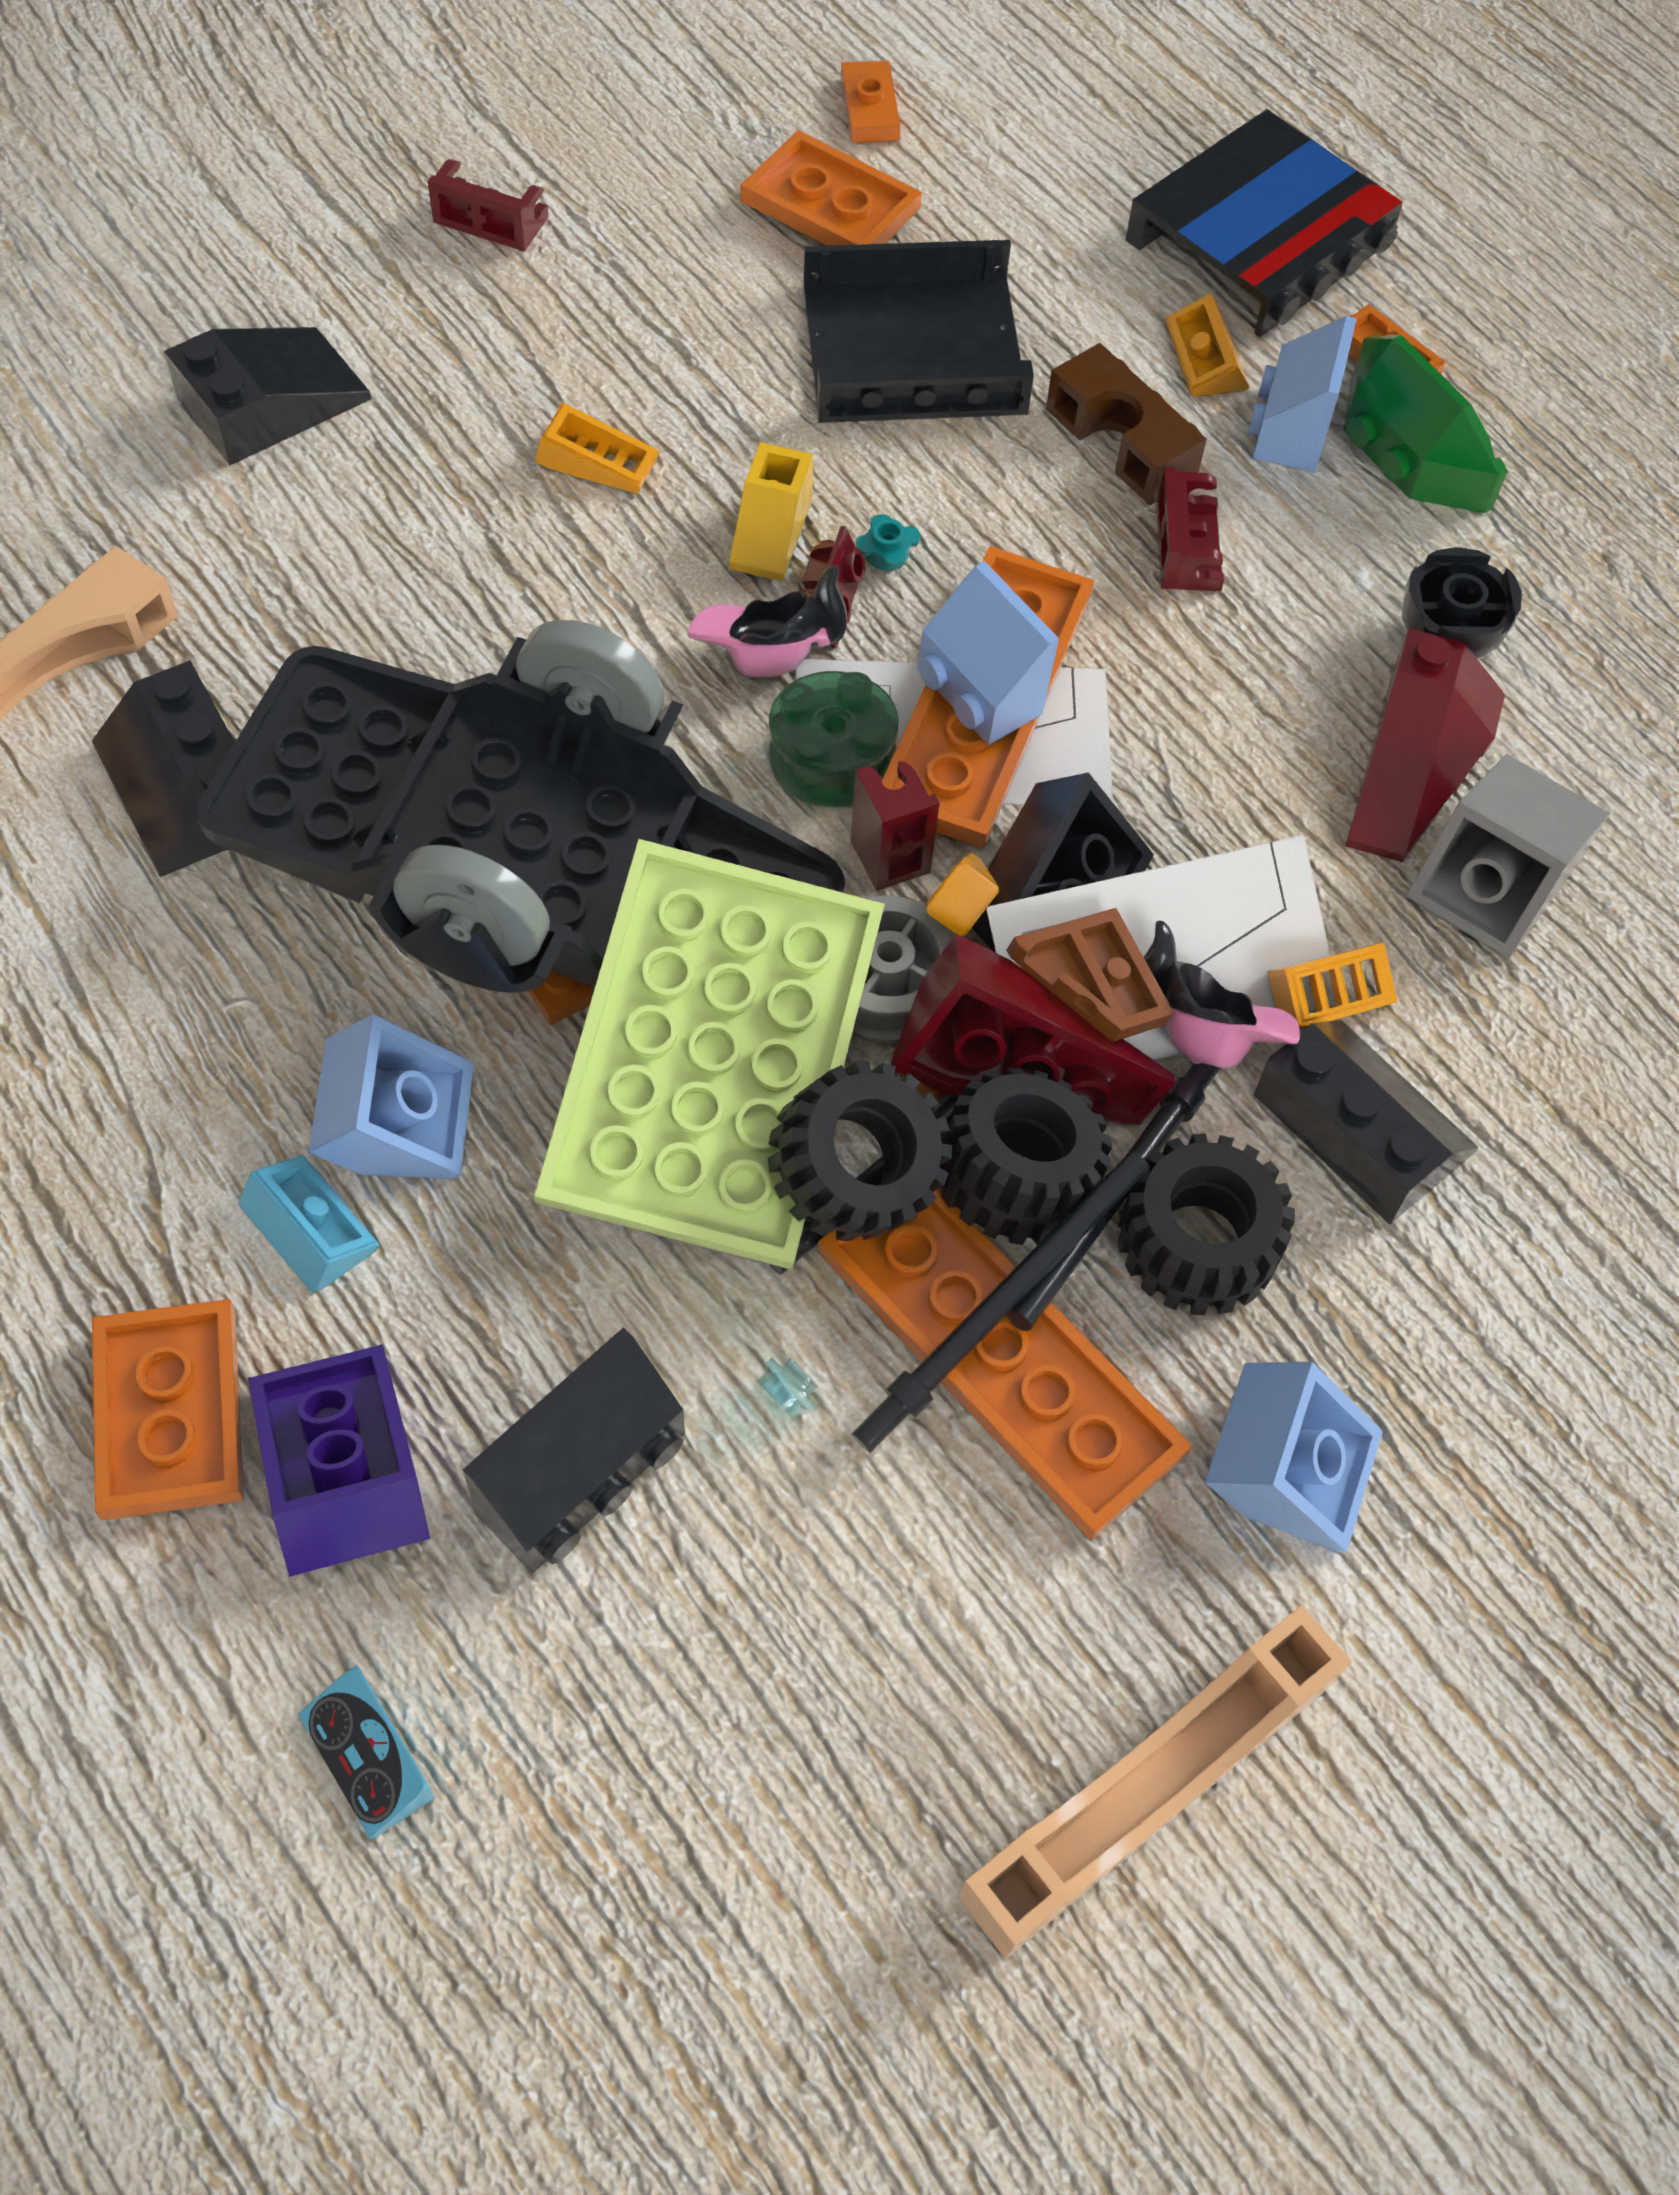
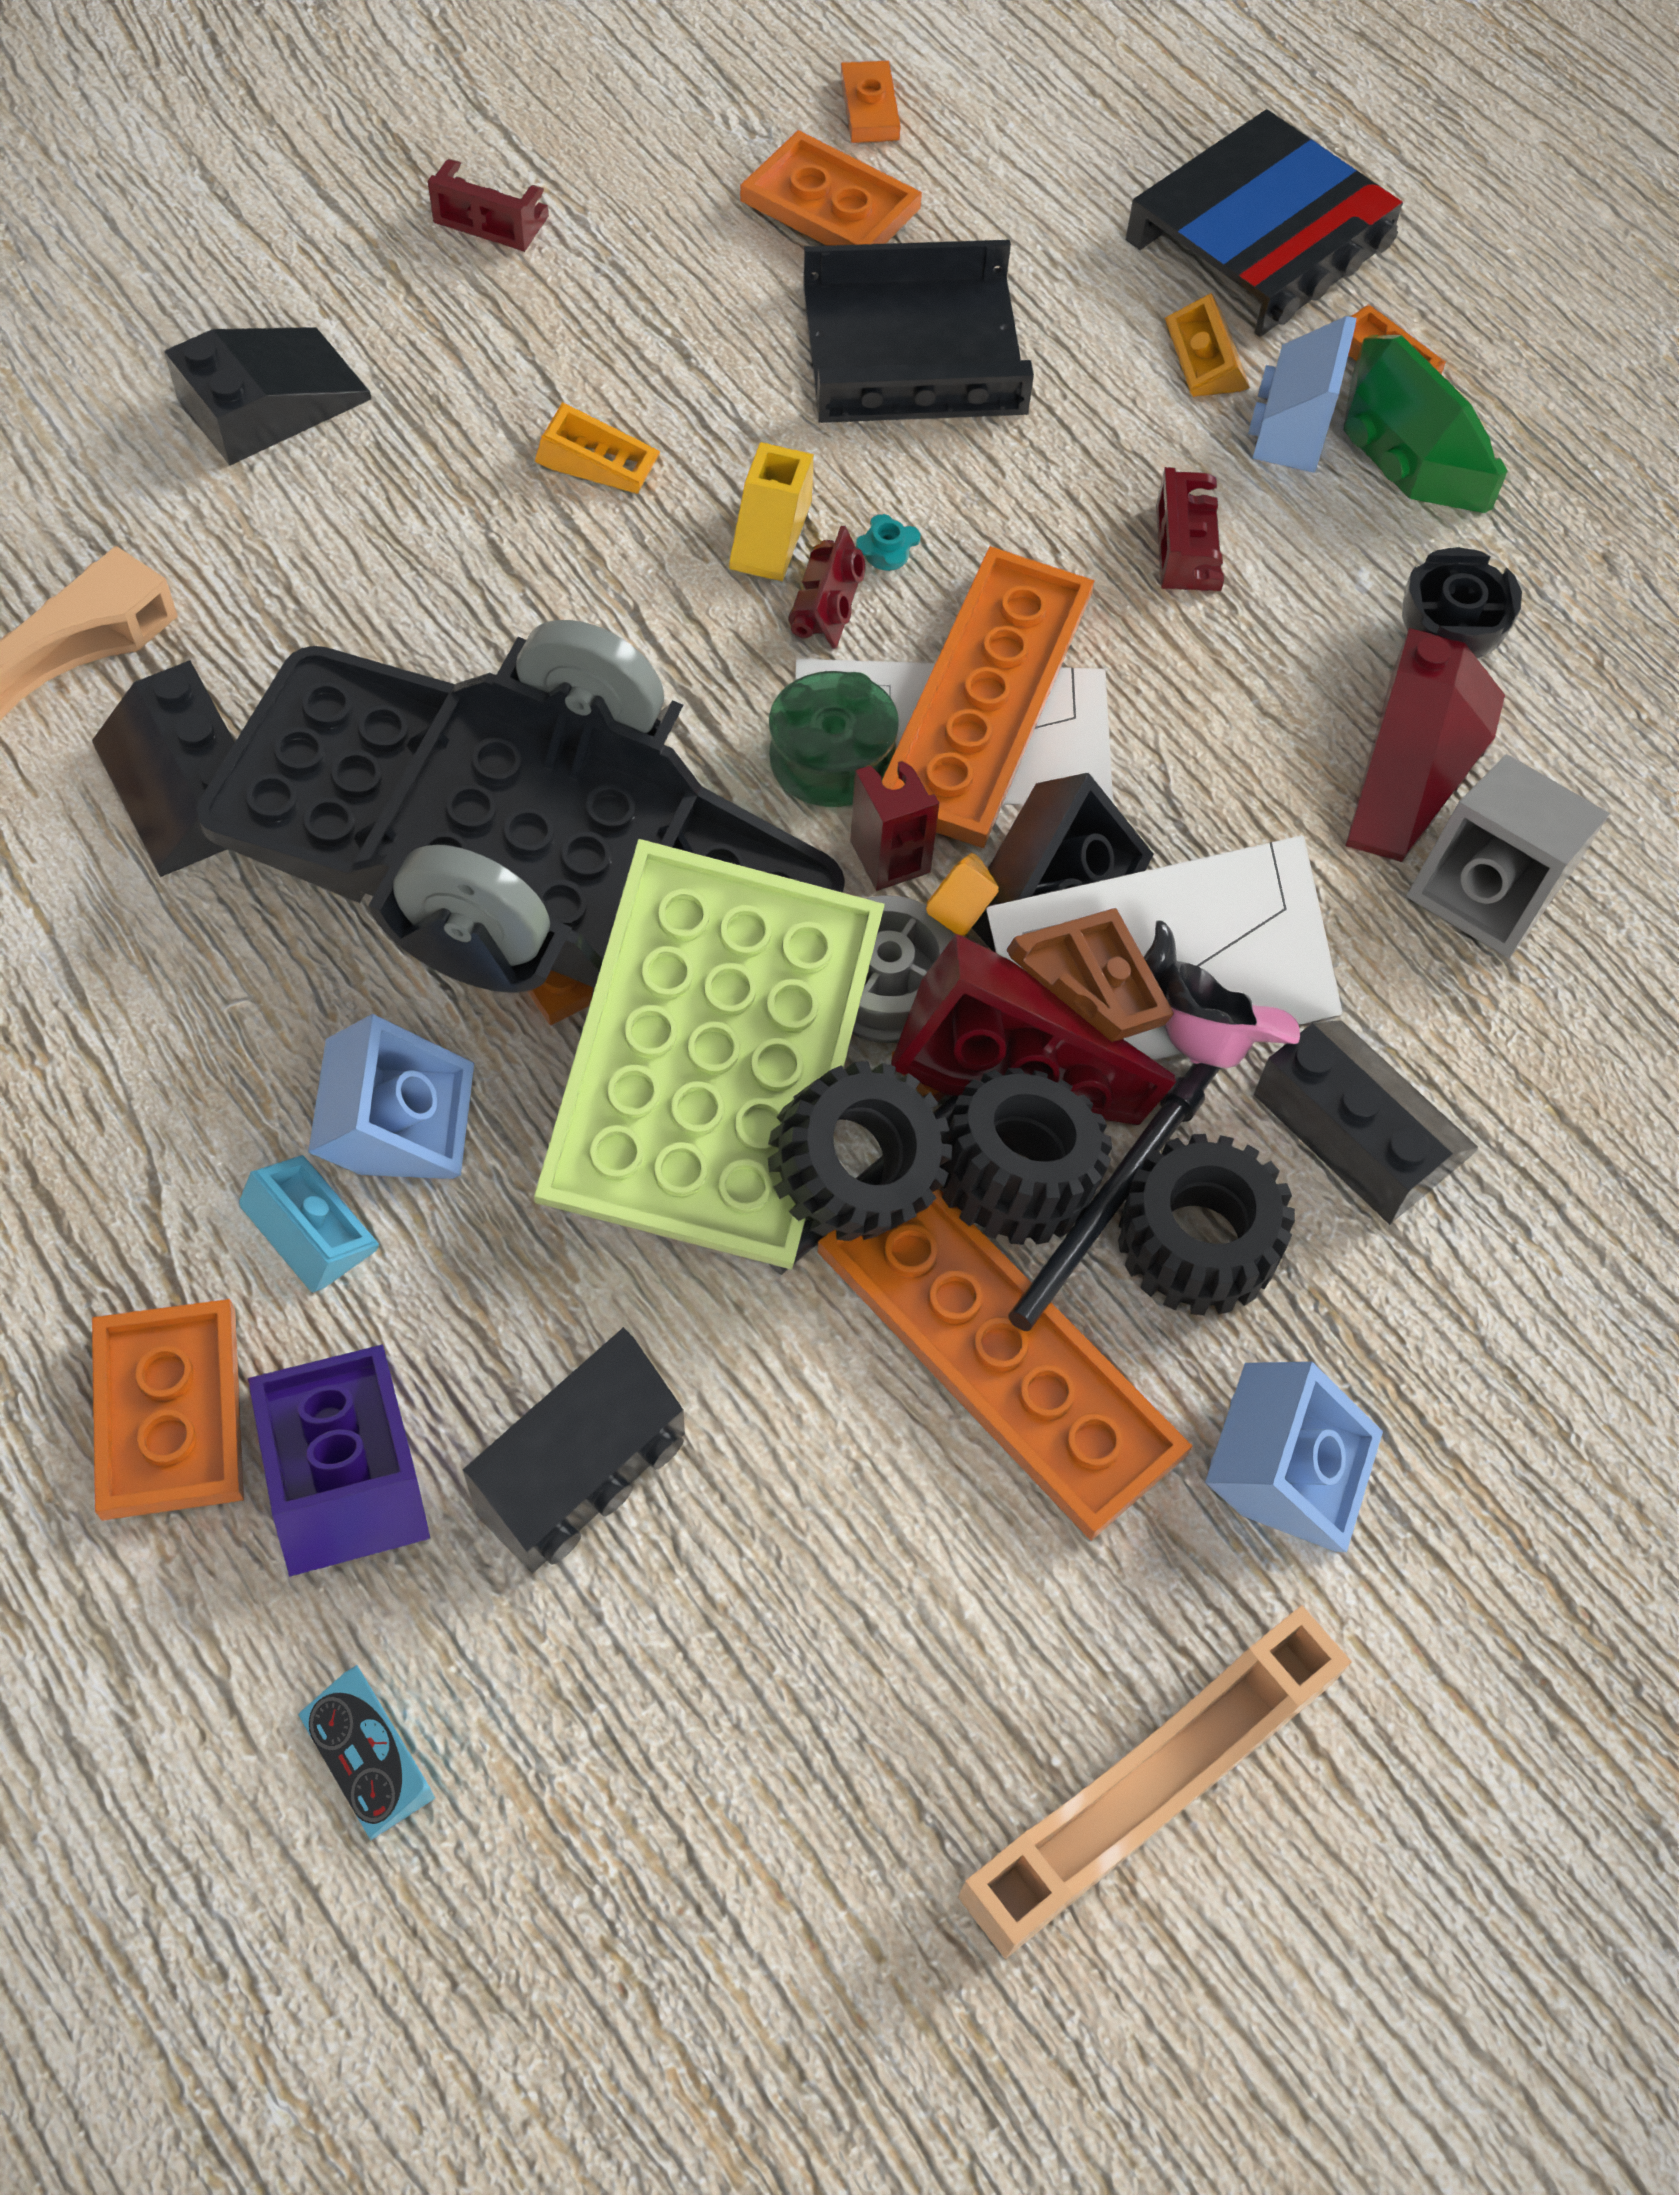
hair [688,565,847,677] -> none
clear light blue plate [757,1357,818,1420] -> none
black bar [851,1151,1150,1453] -> none
light blue slope [917,561,1059,745] -> none
reddish brown arch [1046,343,1207,505] -> none
light orange slope [1267,942,1398,1029] -> none

